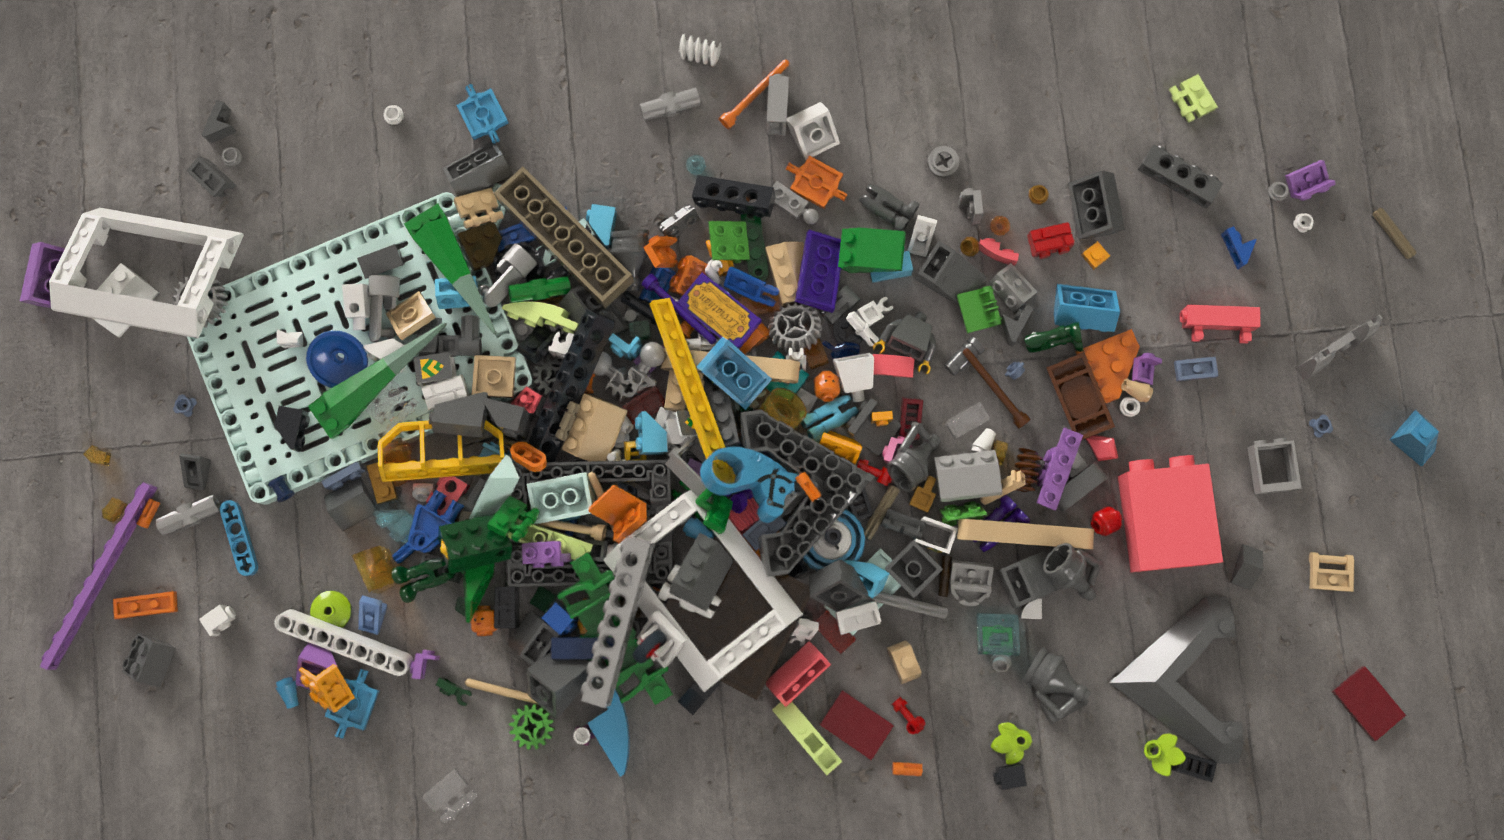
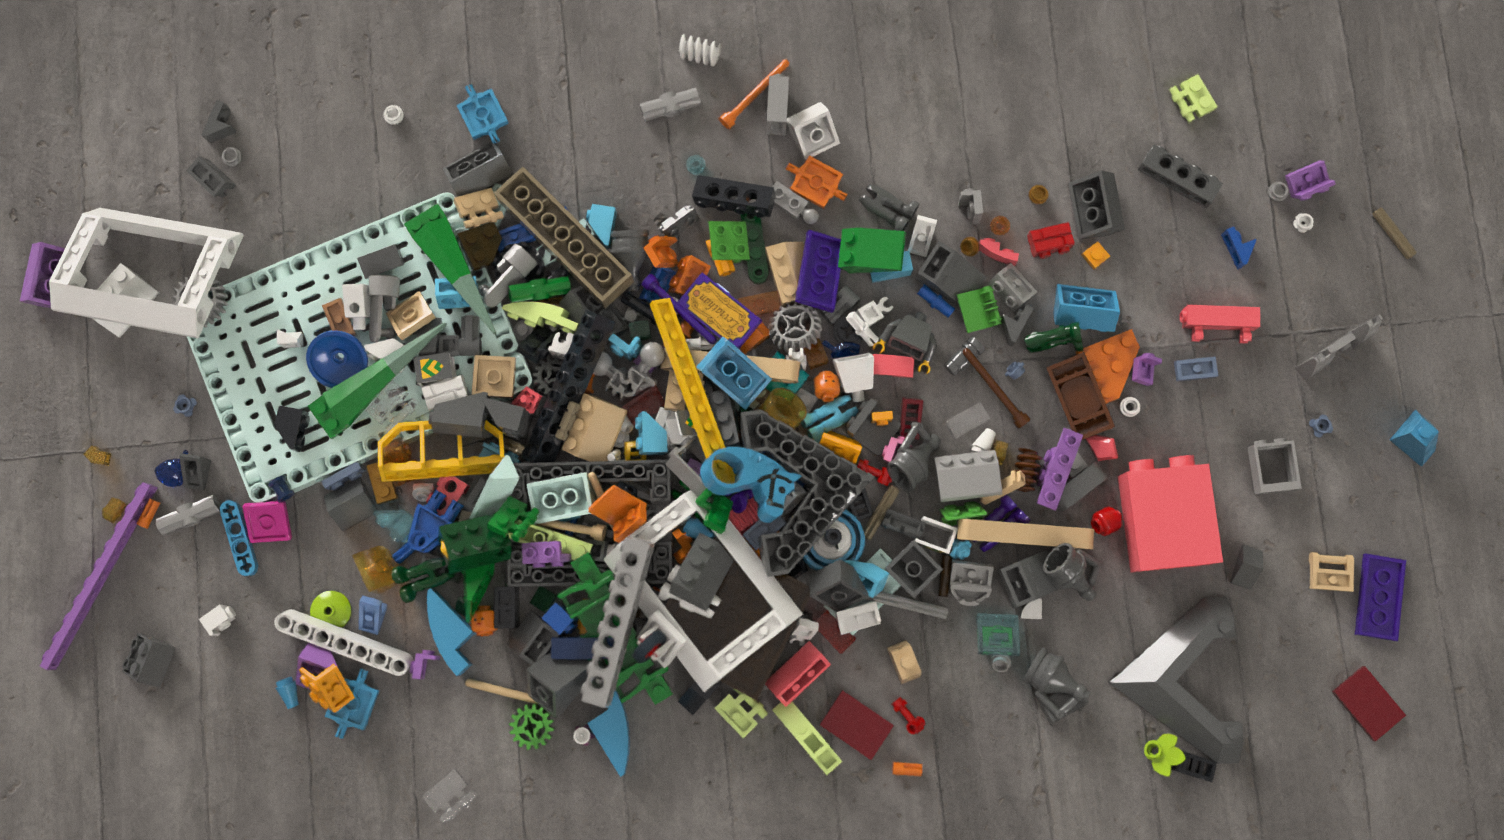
orange tile [113,591,178,619] -> none
dark green plate [436,677,473,706] -> none
orange plate [510,442,547,472] -> none
white arm [705,260,722,284] -> none
blue hinge [723,266,780,307] -> none
orange piece [795,472,821,502] -> none
pearl gold plate [909,476,936,513] -> none
light grey gear [928,146,959,177] -> none
lime plate [991,722,1032,765] -> none
black brick [993,763,1027,790] -> none
tan cone [1121,379,1153,403] -> none
none -> clear blue piece [154,450,189,487]
none -> dark pink plate [242,501,292,543]
none -> medium nougat plate [322,298,357,336]
none -> dark azure slope [427,588,475,676]
none -> orange bracket [672,528,693,564]
none -> yellowish green plate [714,689,768,738]
none -> blue pin [917,284,955,318]
none -> medium azure plant [950,539,972,560]
none -> dark purple tile [1354,554,1406,641]

